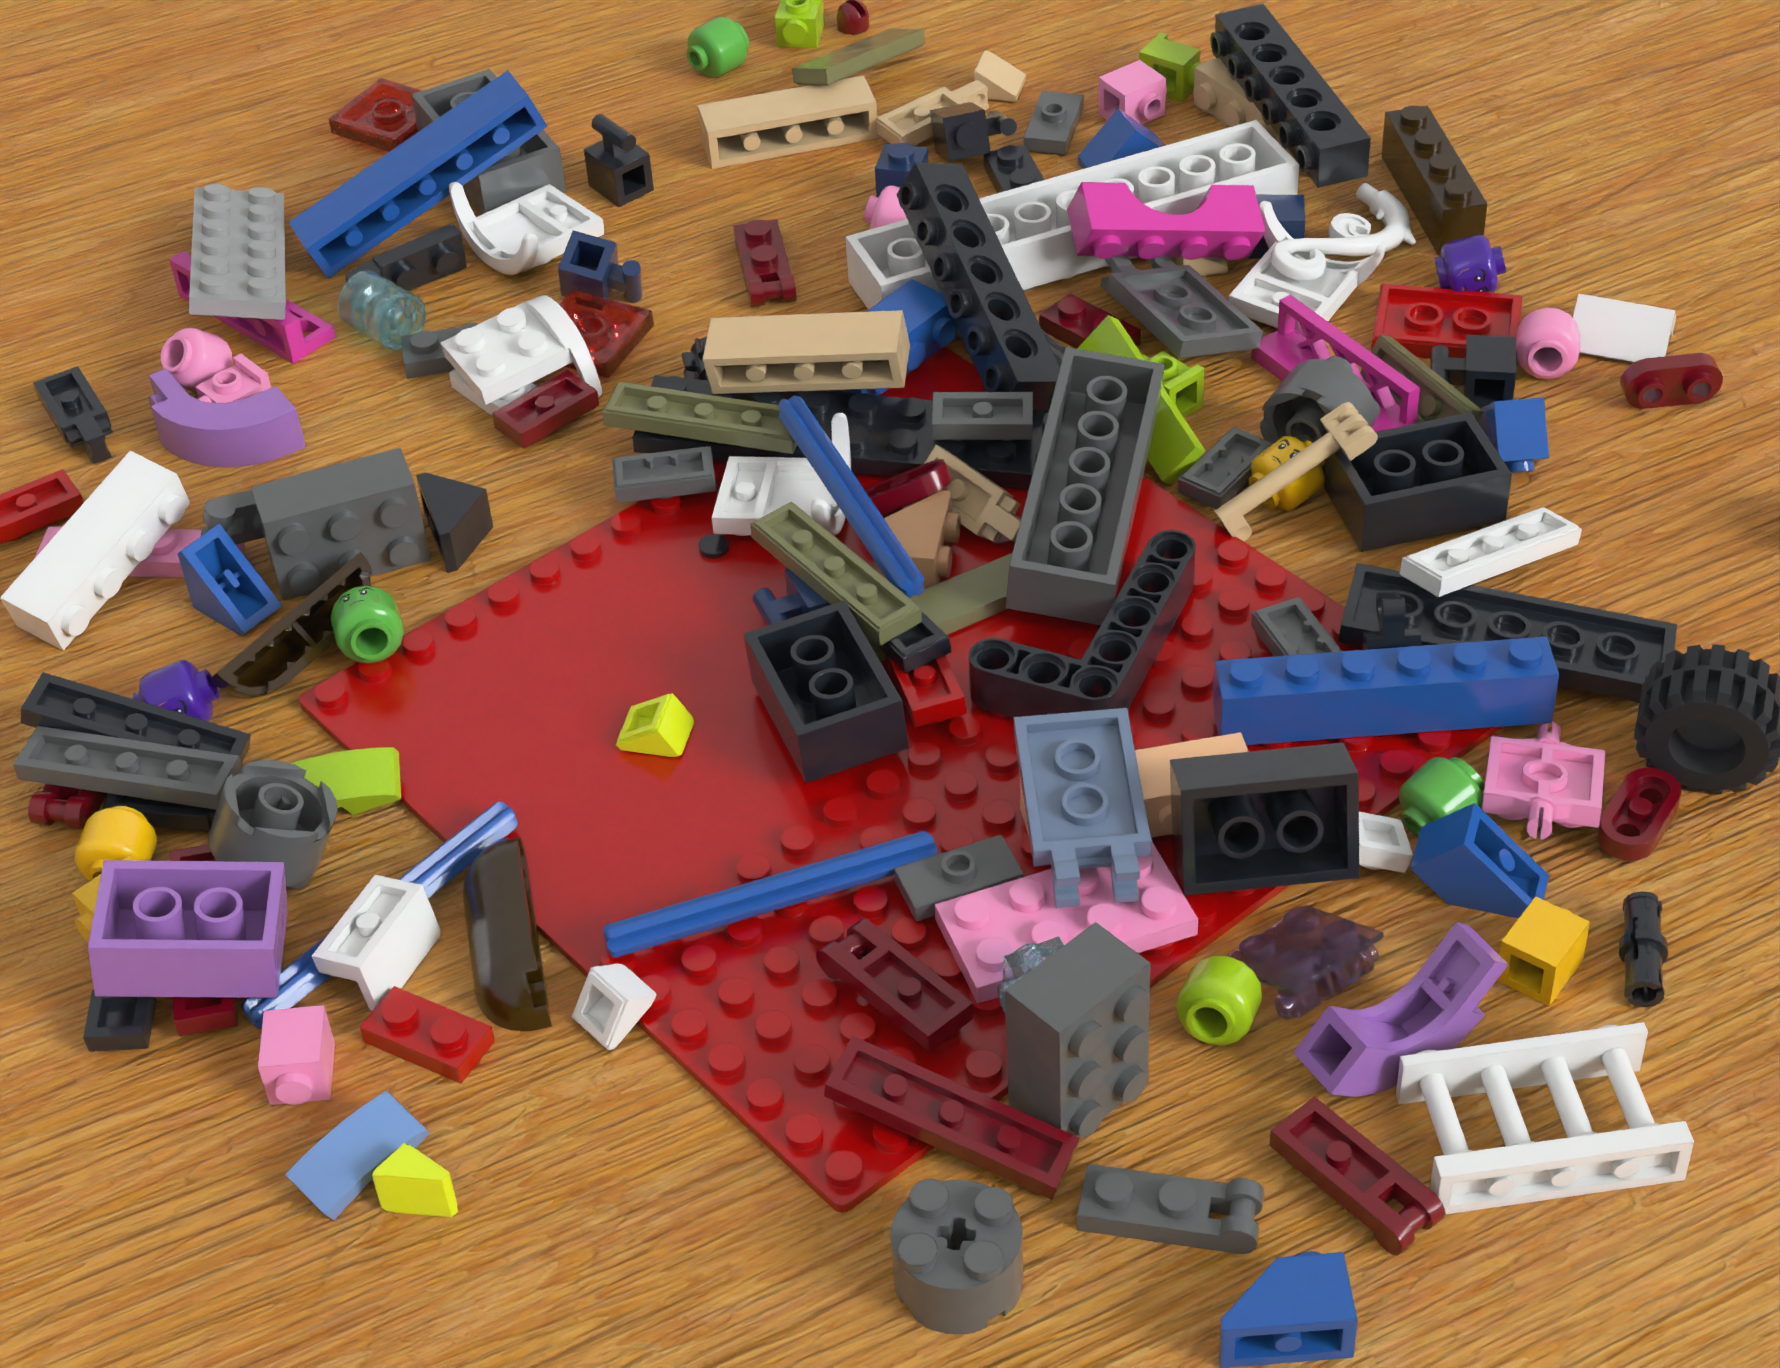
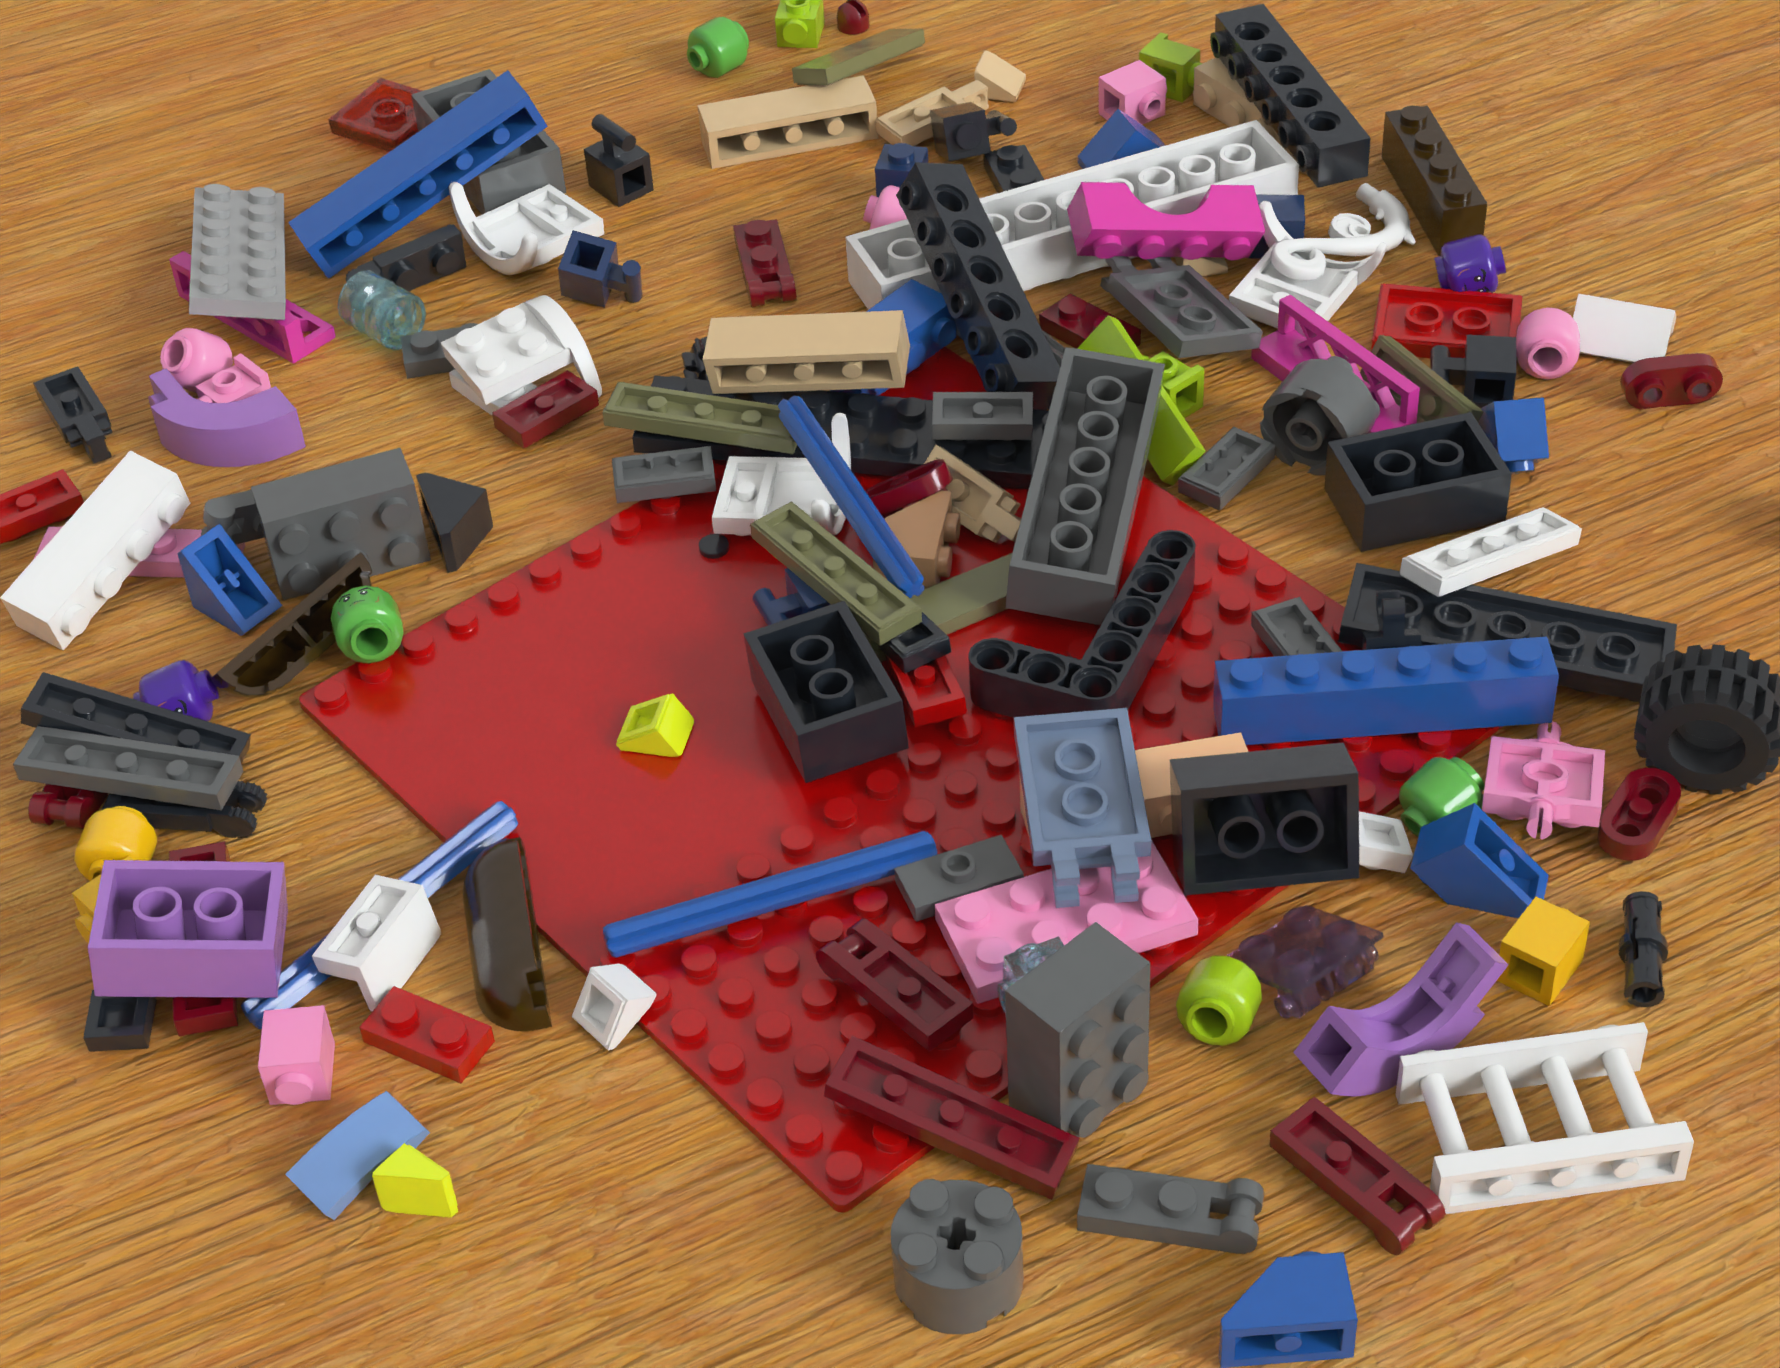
dark grey brick [208,760,337,889] -> none
lime slope [291,747,401,815] -> none
clear red plate [559,290,654,378] -> none
dark grey plate [1024,91,1084,155] -> none
tan hinge [1215,402,1378,541] -> none
yellow head [1249,436,1325,511] -> none

